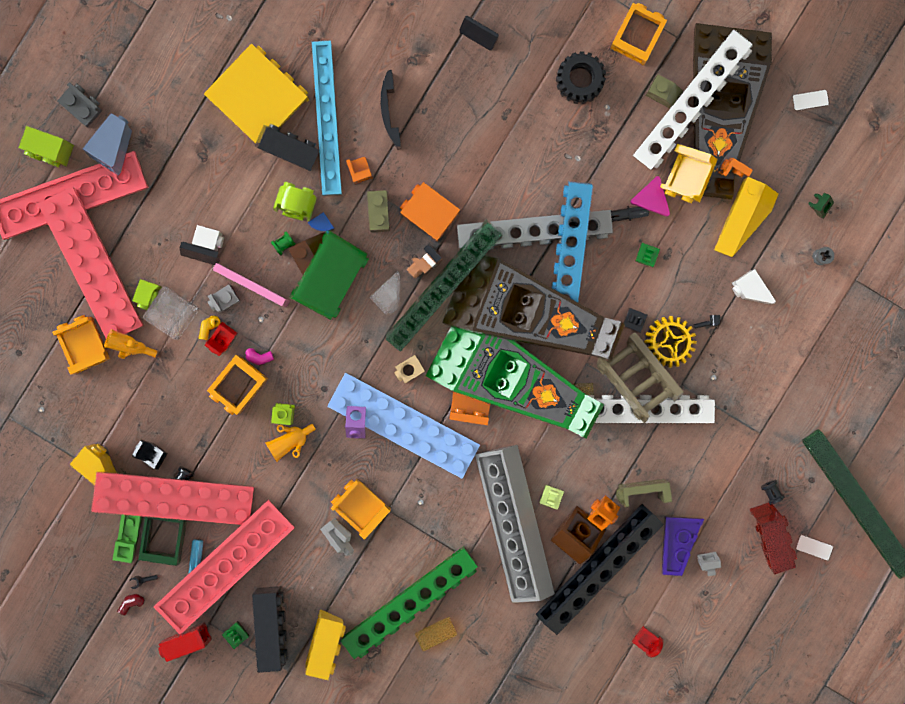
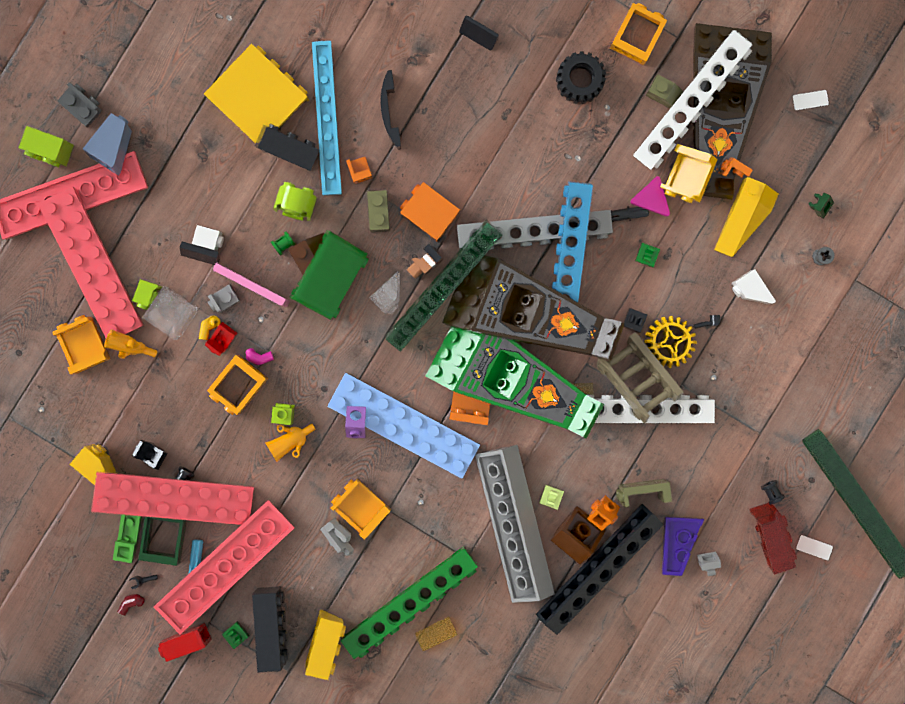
blue tile [308,212,335,231] -> none
tan brick [394,355,425,383] -> none
red tile [632,626,663,658] -> none

